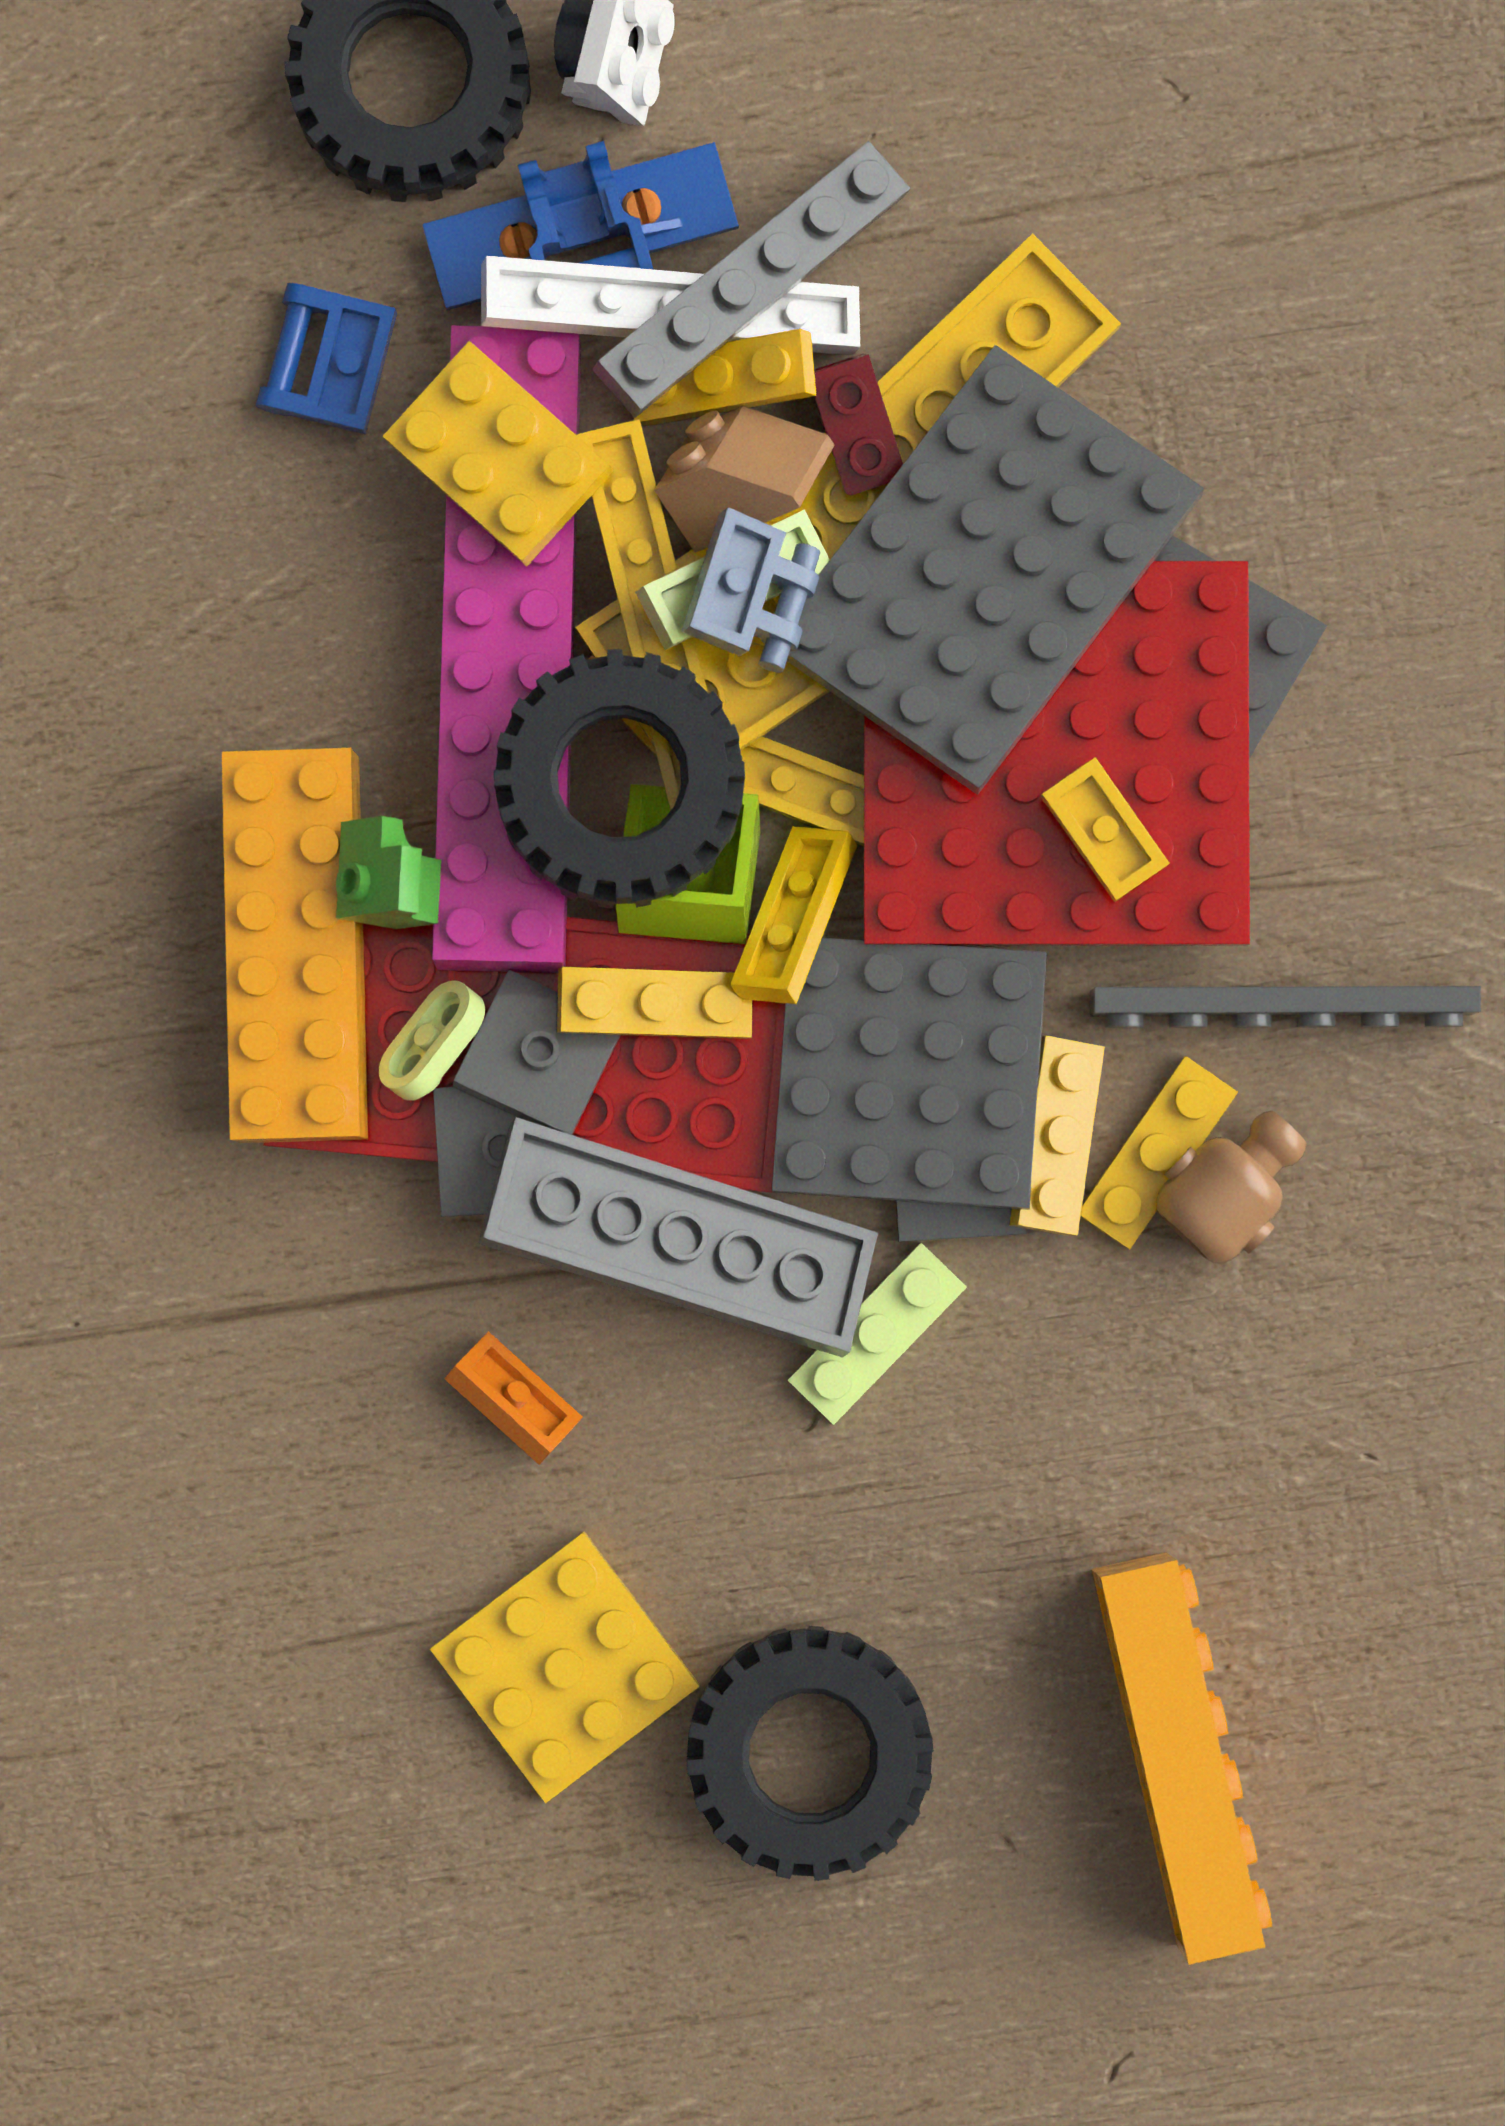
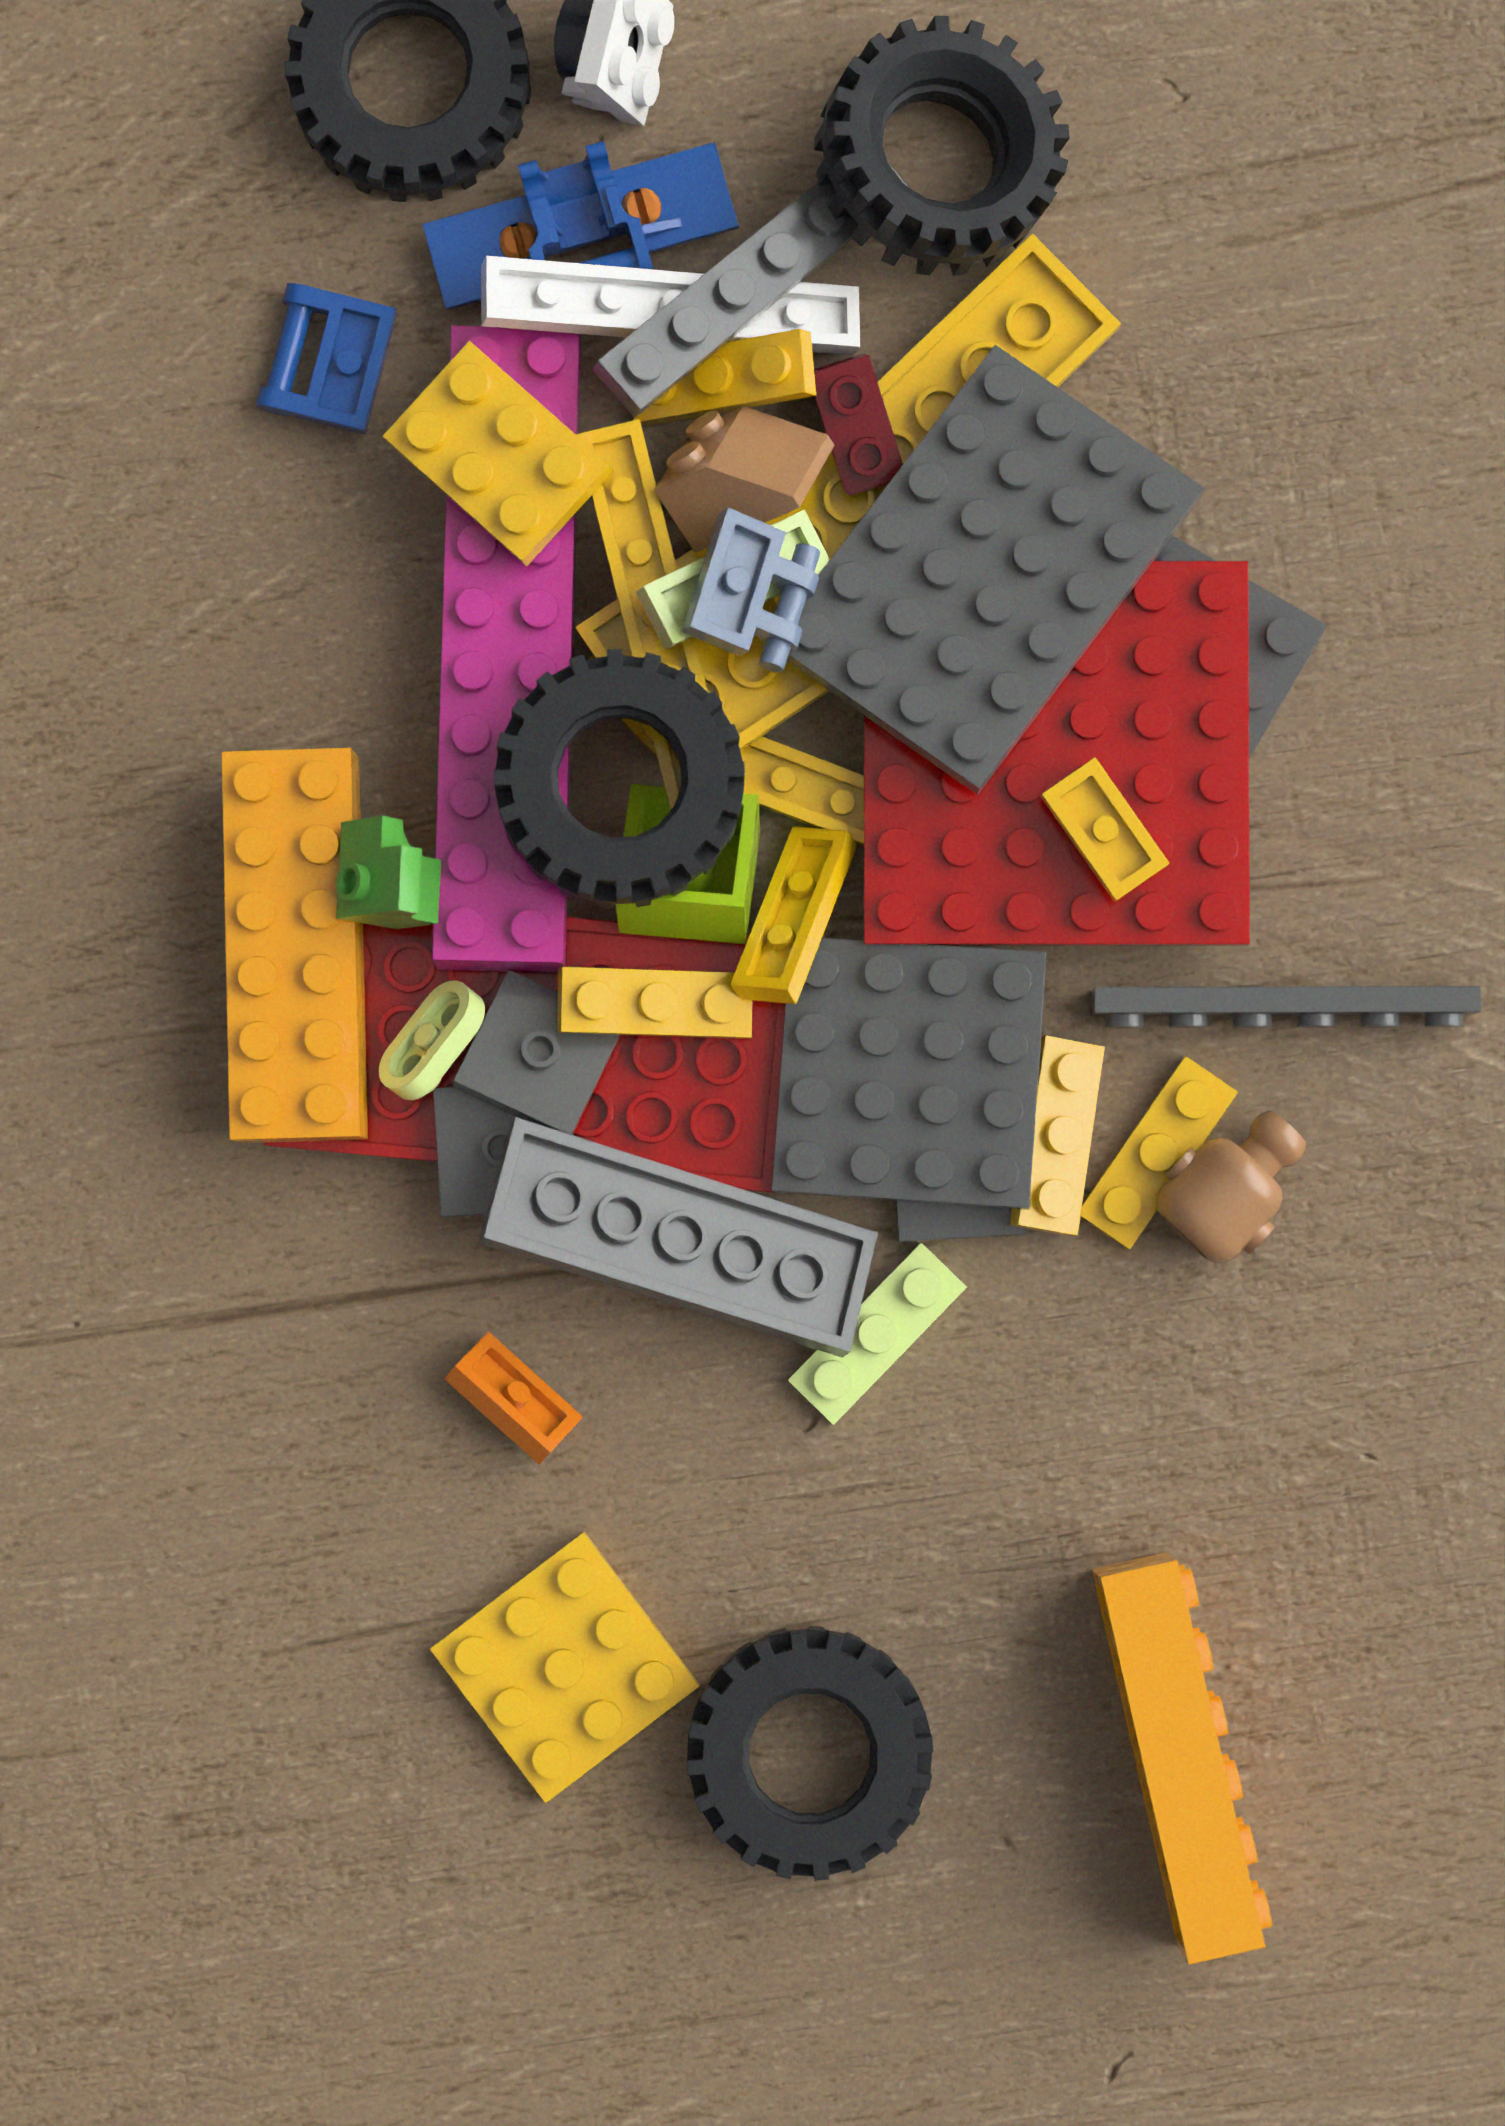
none -> black tyre [814,16,1070,276]

